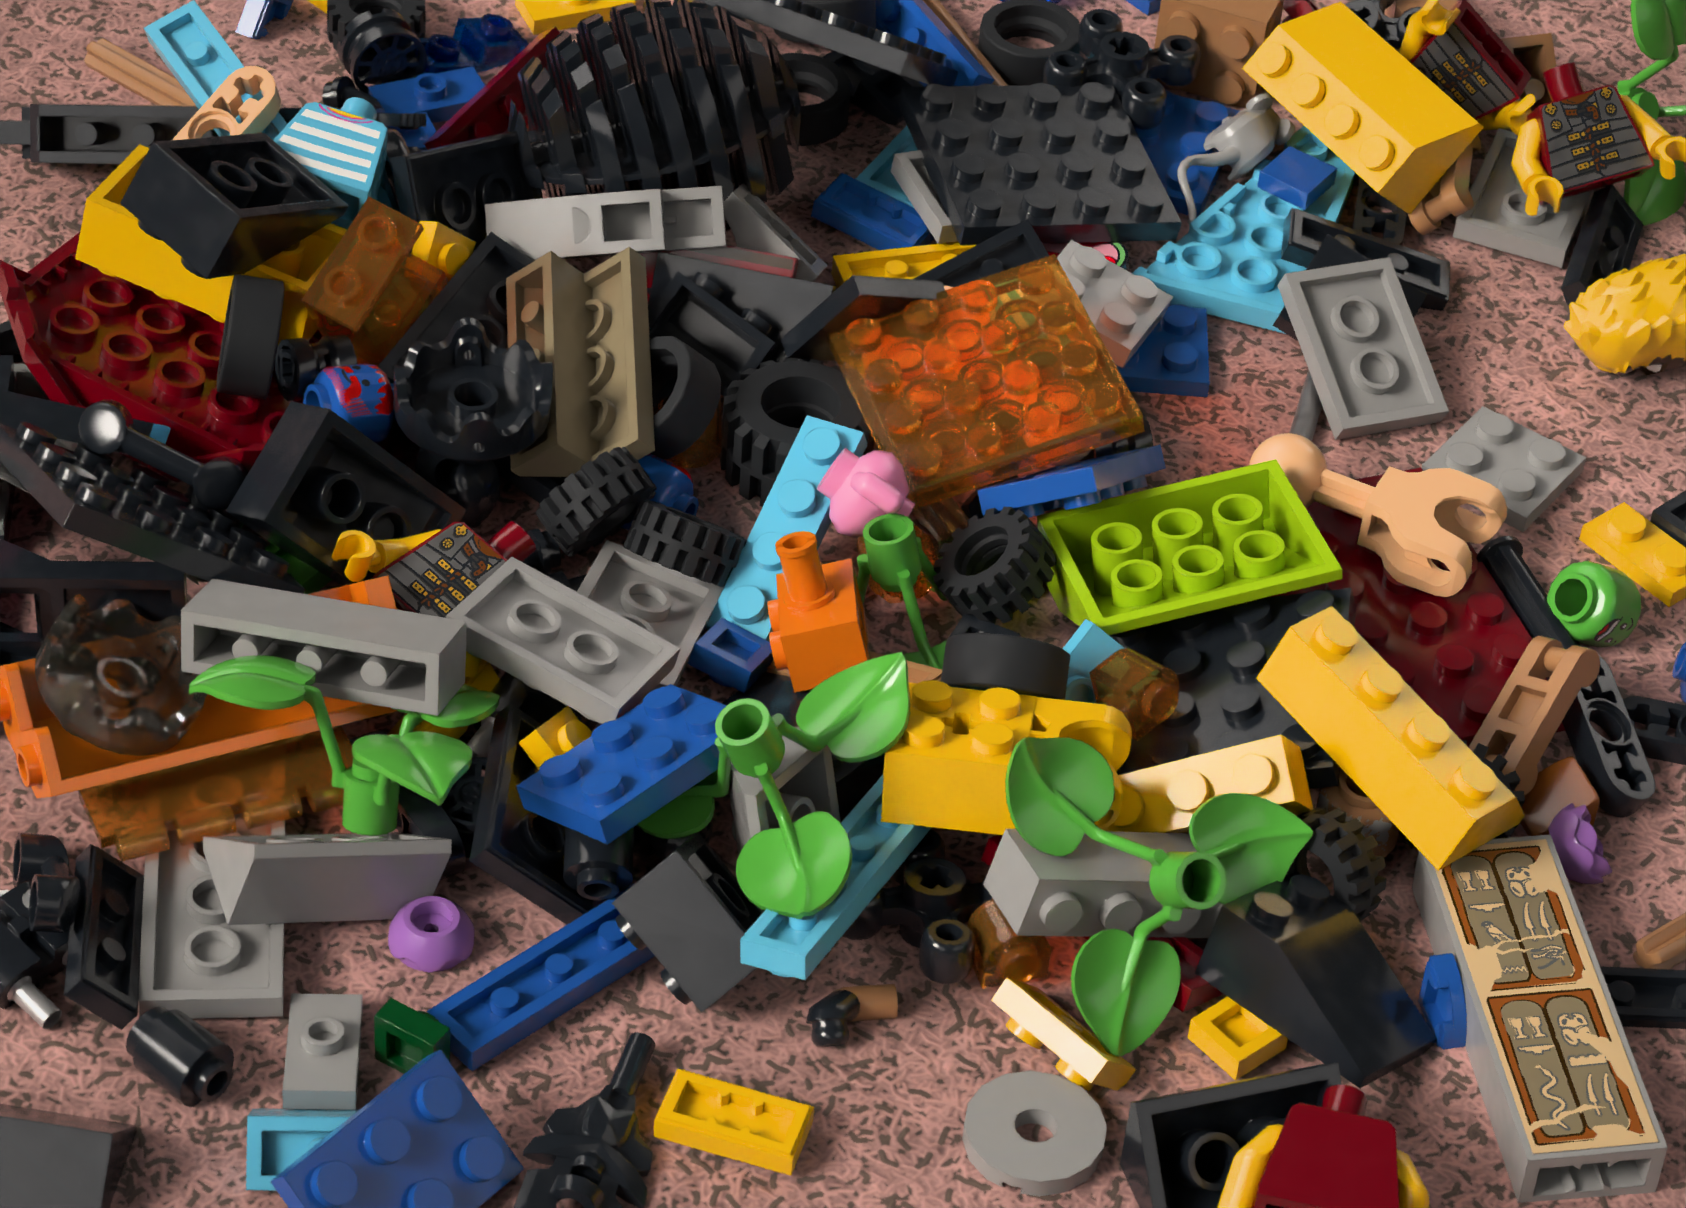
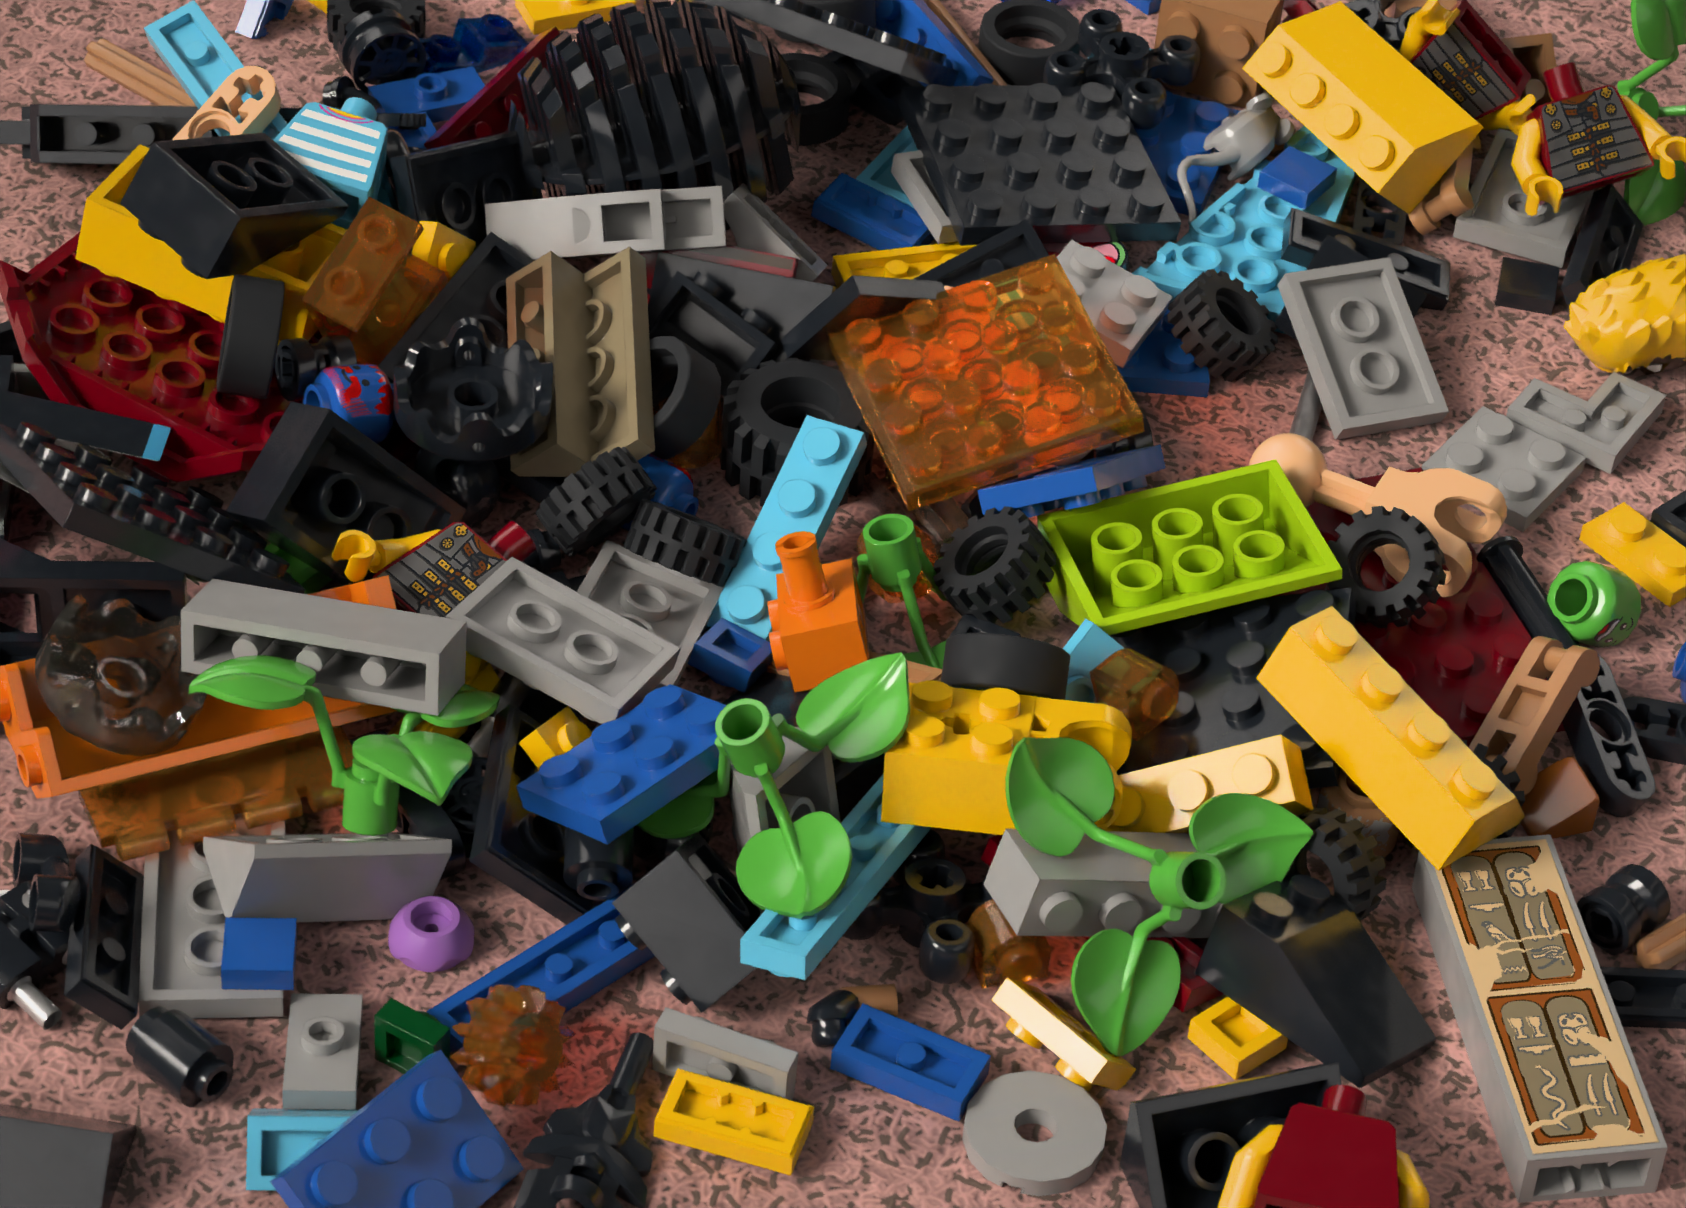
black bar [78,400,248,510] -> none
bright pink piece [816,448,915,538] -> none
blue tile [1418,953,1467,1050] -> none
medium lavender plate [1548,803,1612,884] -> none
none -> blue tile [221,917,297,990]
none -> clear orange gear [450,984,576,1107]
none -> light grey plate [652,1007,798,1100]
none -> blue plate [830,1004,991,1122]
none -> black tyre [1167,269,1278,382]
none -> black tyre [1327,506,1446,628]
none -> black tile [1495,257,1560,316]
none -> light grey plate [1506,371,1666,474]
none -> black wheel [1577,864,1671,956]

